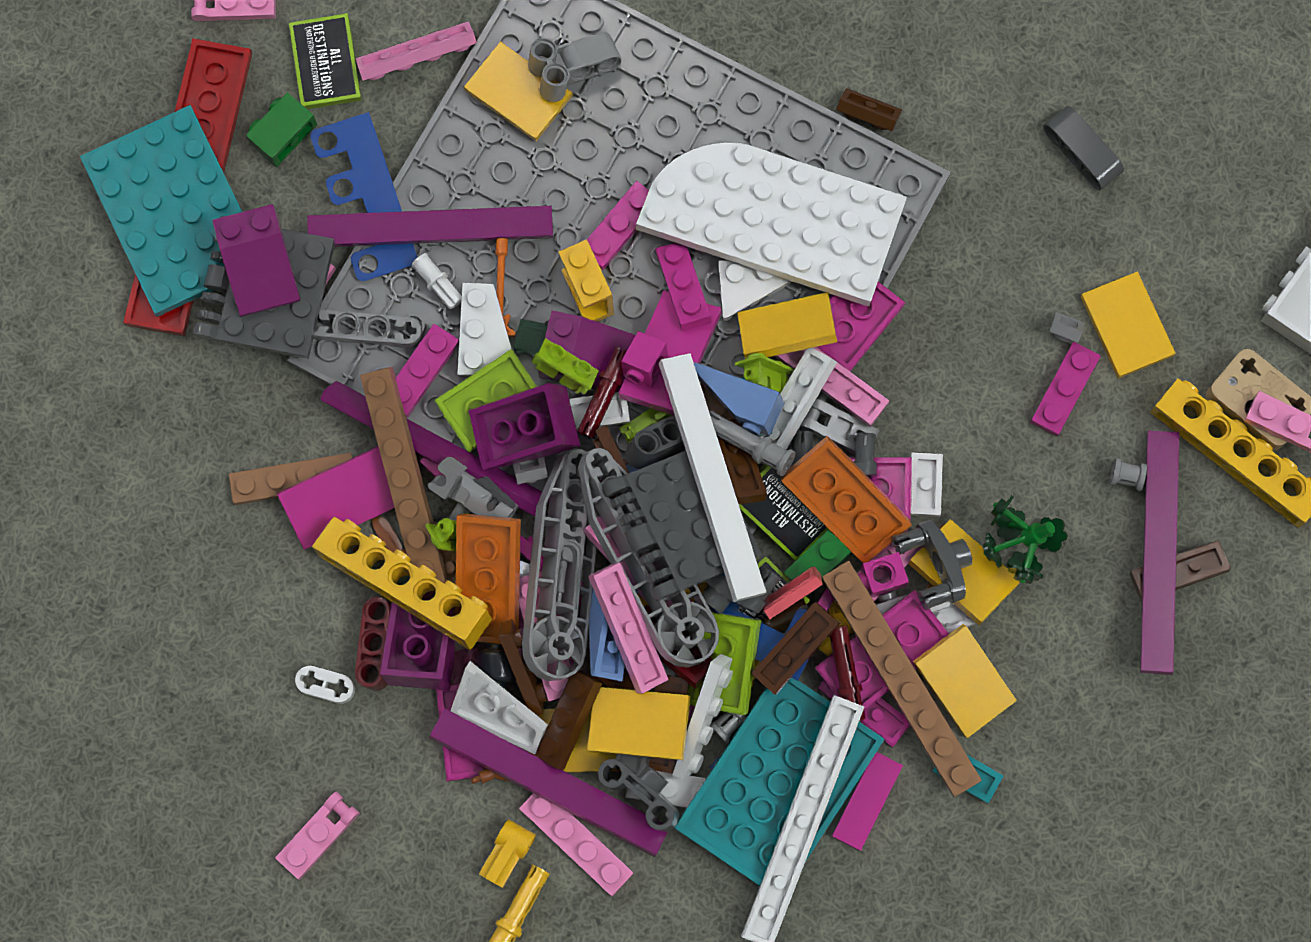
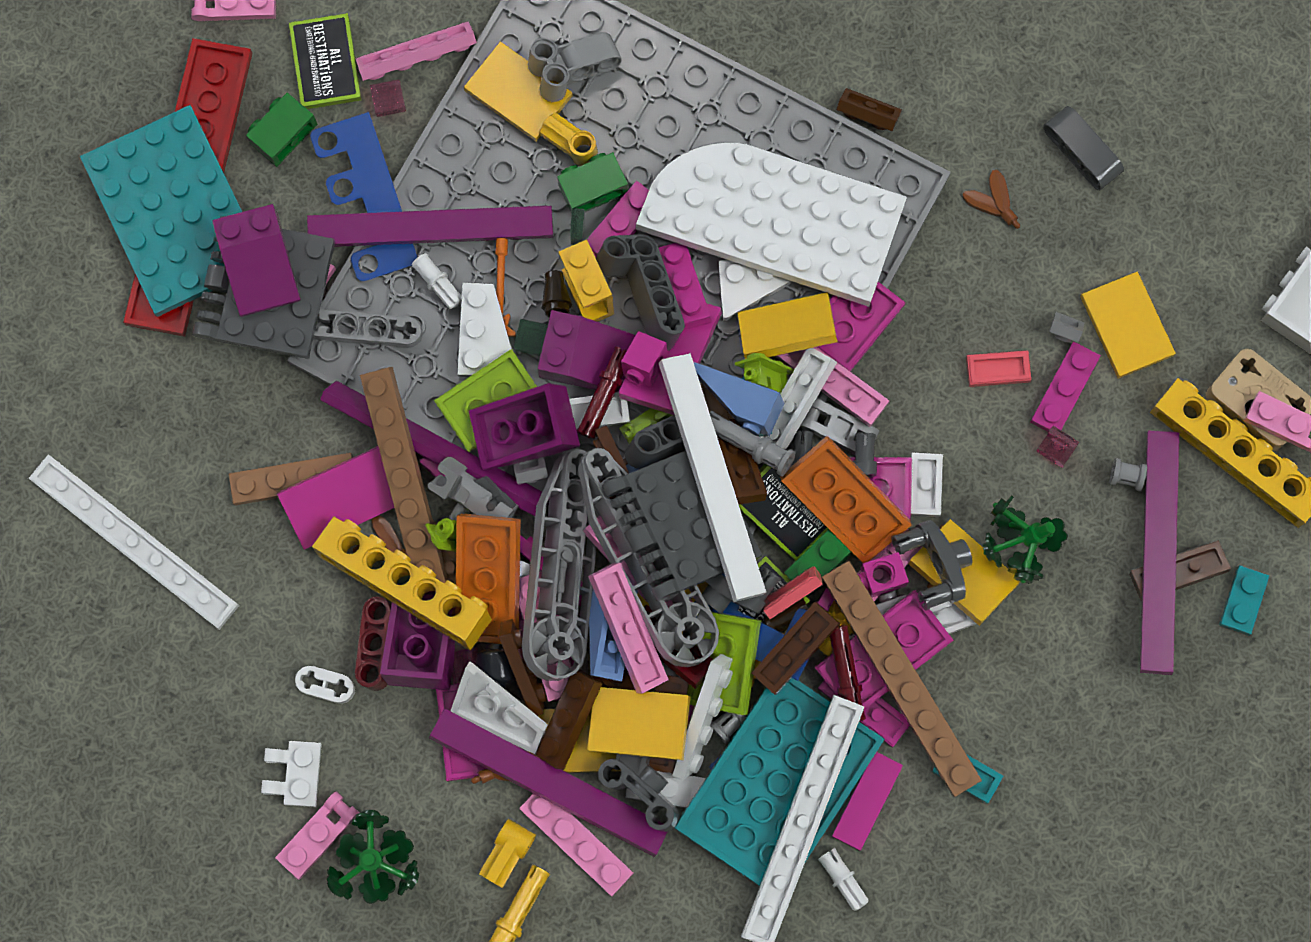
dark pink plate [396,324,459,418] -> none
lime hinge [531,338,599,395] -> none
yellow tile [913,624,1017,738] -> none
none -> white tile [29,454,239,630]
none -> white plate [261,741,322,807]
none -> dark green plant [326,810,419,904]
none -> clear pink plate [370,79,406,117]
none -> yellow piece [539,112,598,166]
none -> dark brown cone [541,270,572,318]
none -> green brick [557,152,628,217]
none -> clear green tile [570,208,586,245]
none -> dark grey beam [596,234,685,351]
none -> white axle [818,848,868,911]
none -> dark orange piece [963,170,1020,229]
none -> coral tile [966,351,1031,387]
none -> clear pink plate [1036,426,1079,468]
none -> teal plate [1219,565,1269,636]

